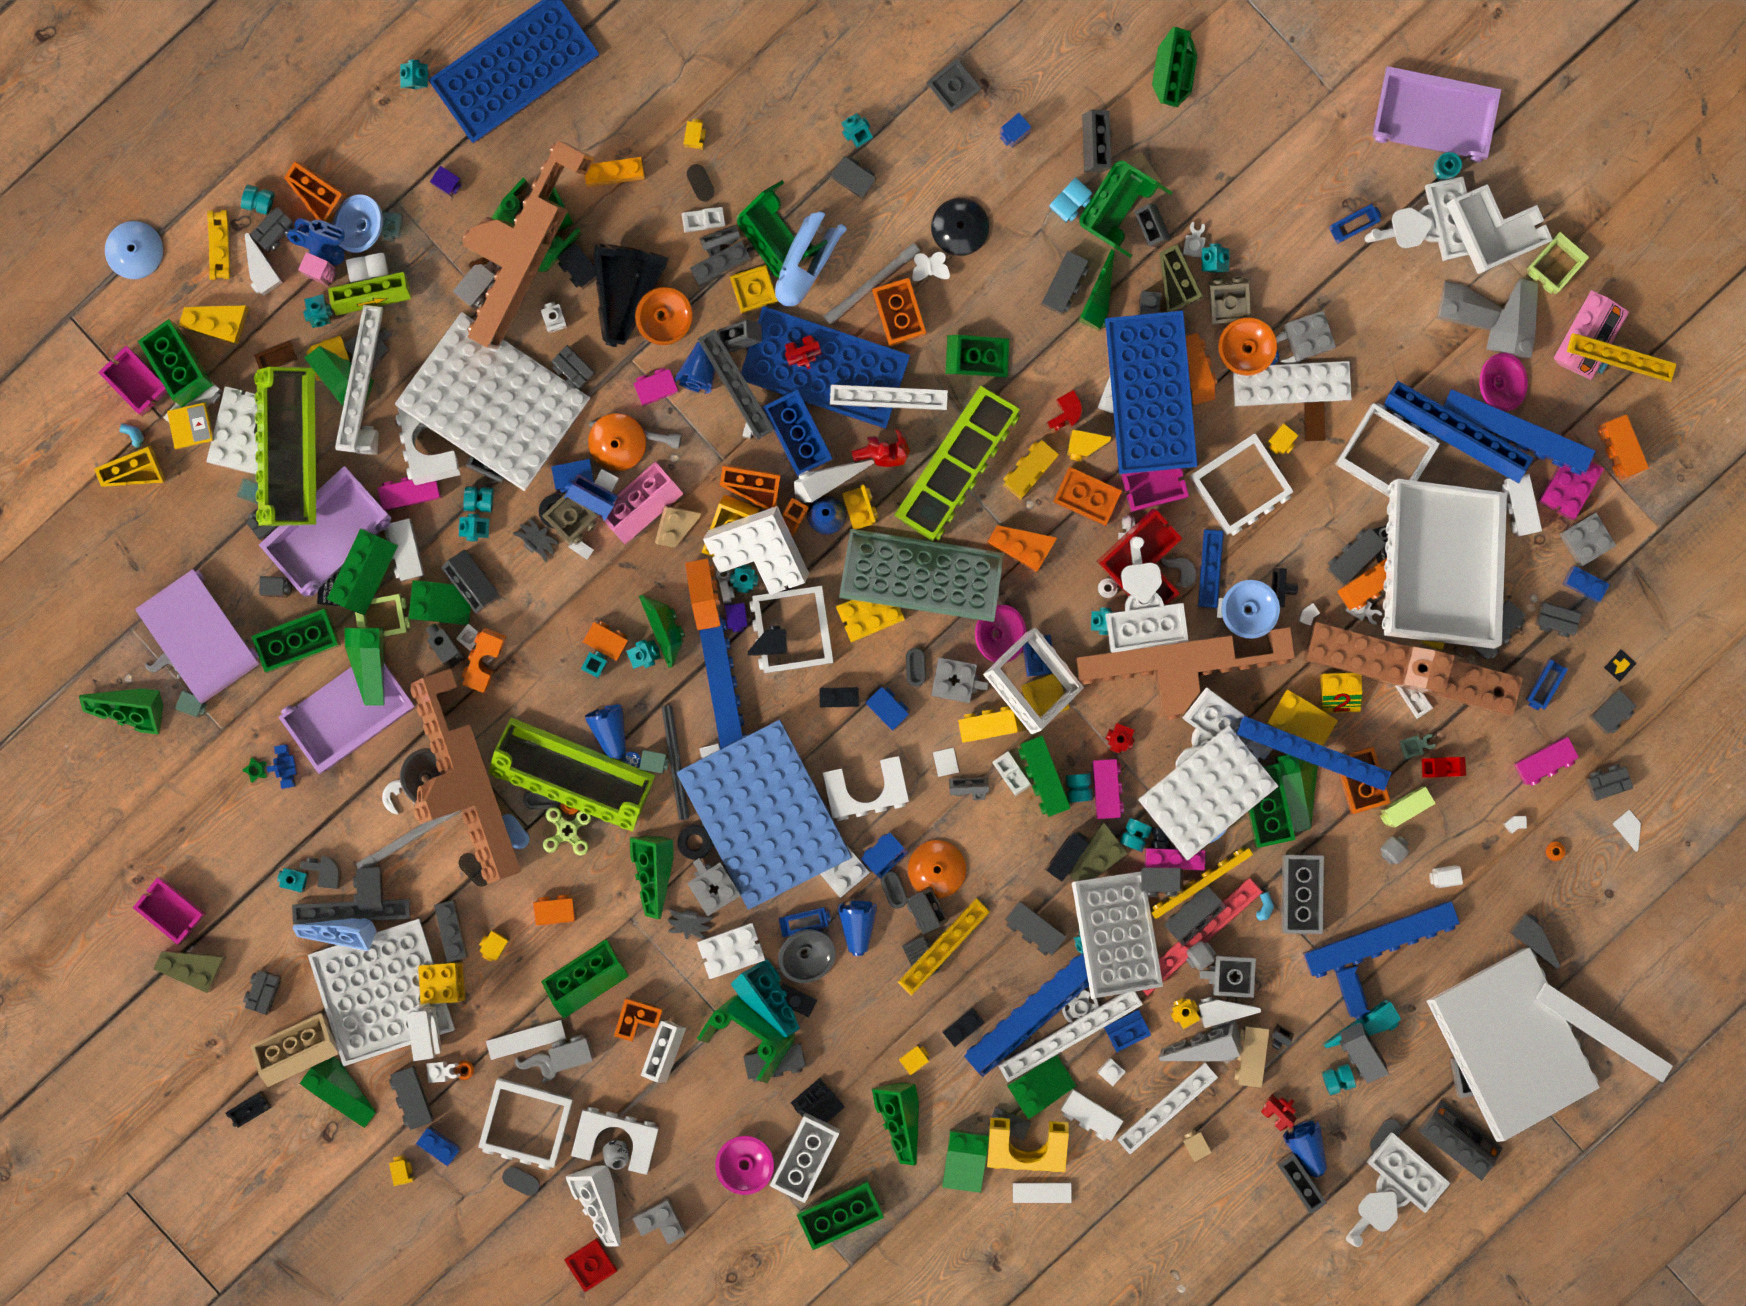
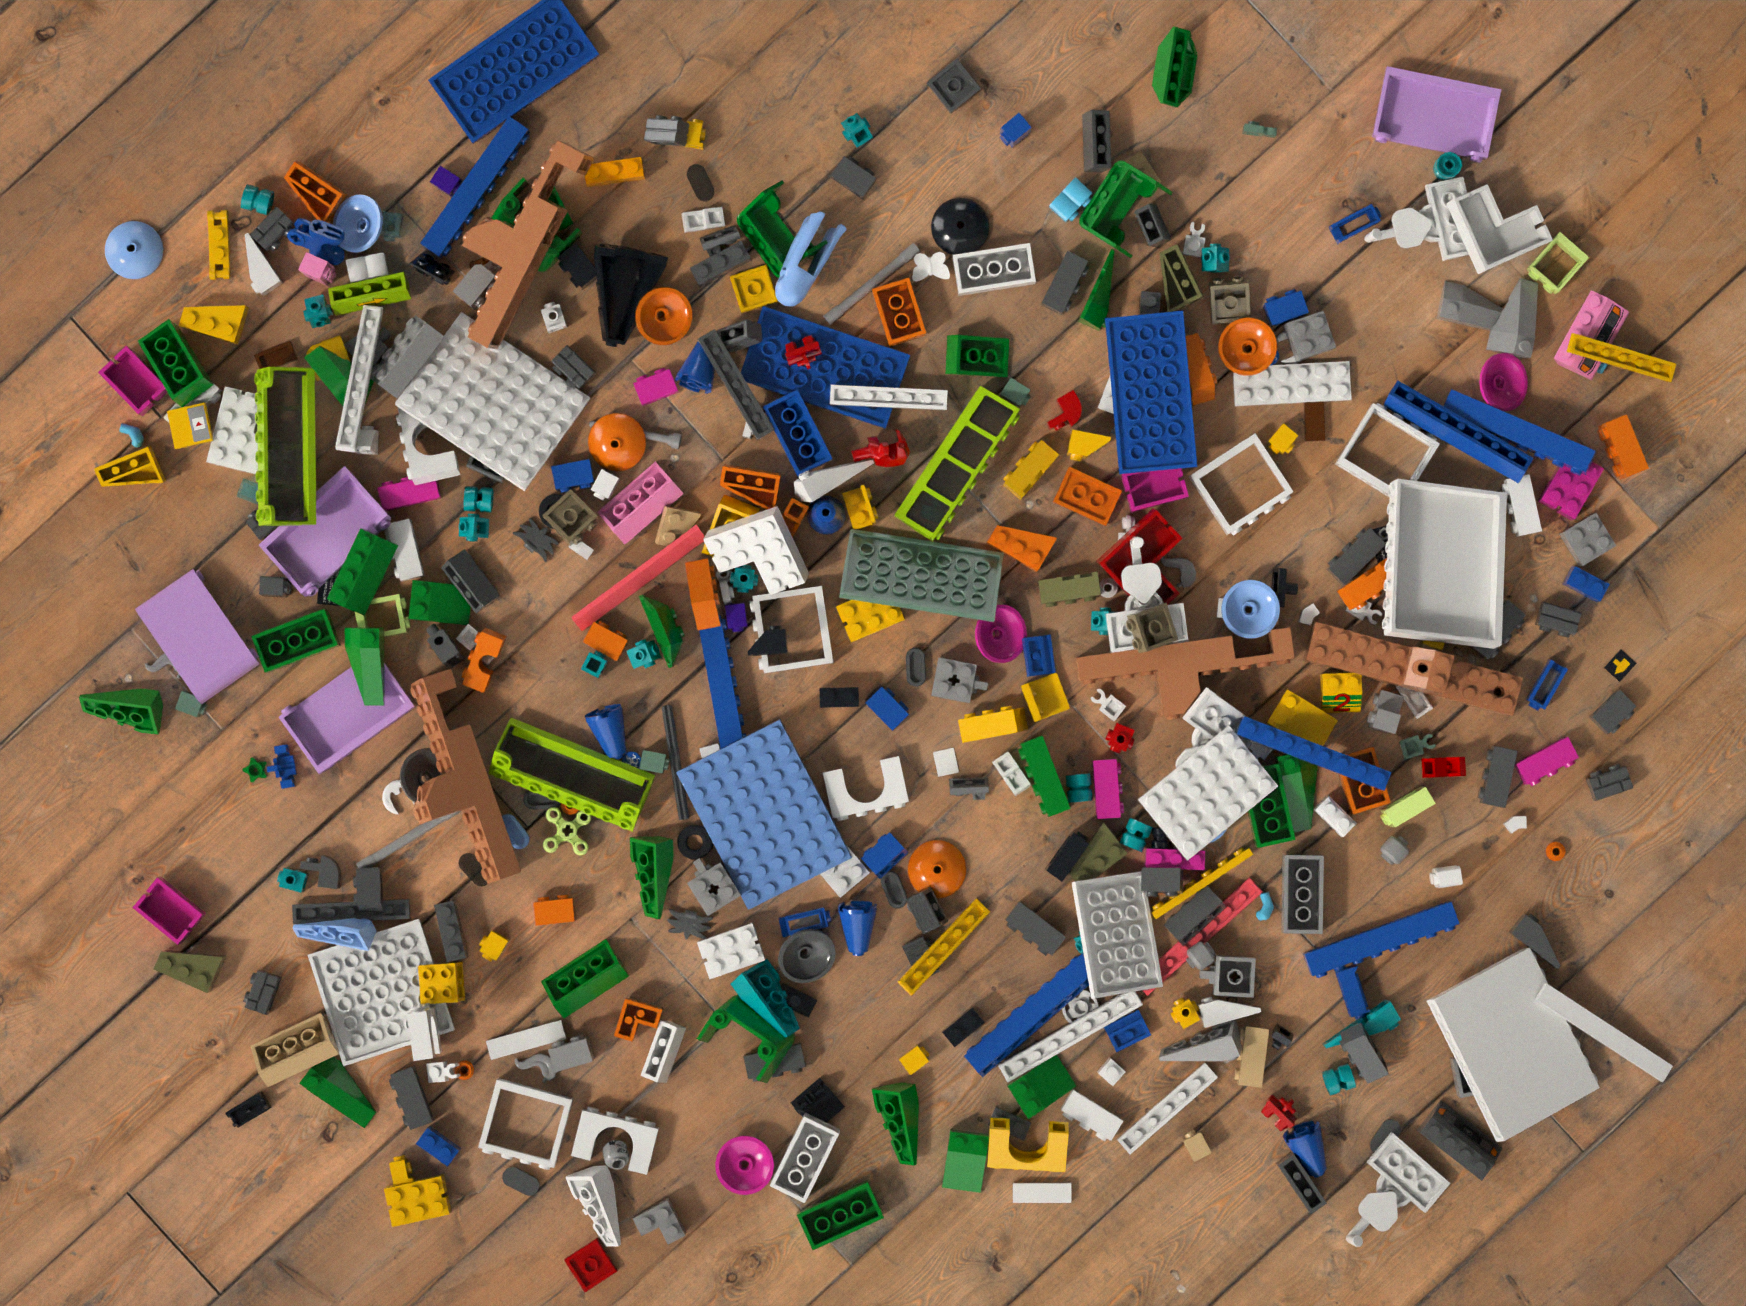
teal brick [400,59,428,90] -> none
blue window [564,474,618,522] -> none
white window [983,628,1084,734] -> none
blue tile [1198,529,1223,608] -> none
white sticker [1613,810,1641,852] -> none
none -> light grey brick [370,315,444,399]
none -> yellow piece [384,1174,452,1227]
none -> black hinge [409,253,455,285]
none -> blue brick [420,116,530,259]
none -> coral tile [571,525,705,631]
none -> dark grey brick [644,115,689,146]
none -> white brick [952,243,1036,296]
none -> sand green brick [1000,378,1031,408]
none -> olive wedge [1038,571,1101,607]
none -> white plate [1090,689,1126,722]
none -> dark tan plate [1126,603,1178,653]
none -> sand green plate [1242,121,1277,138]
none -> blue brick [1263,289,1309,327]
none -> white brick [1313,796,1357,837]
none -> light grey brick [1367,690,1404,734]
none -> dark grey brick [1478,746,1518,808]

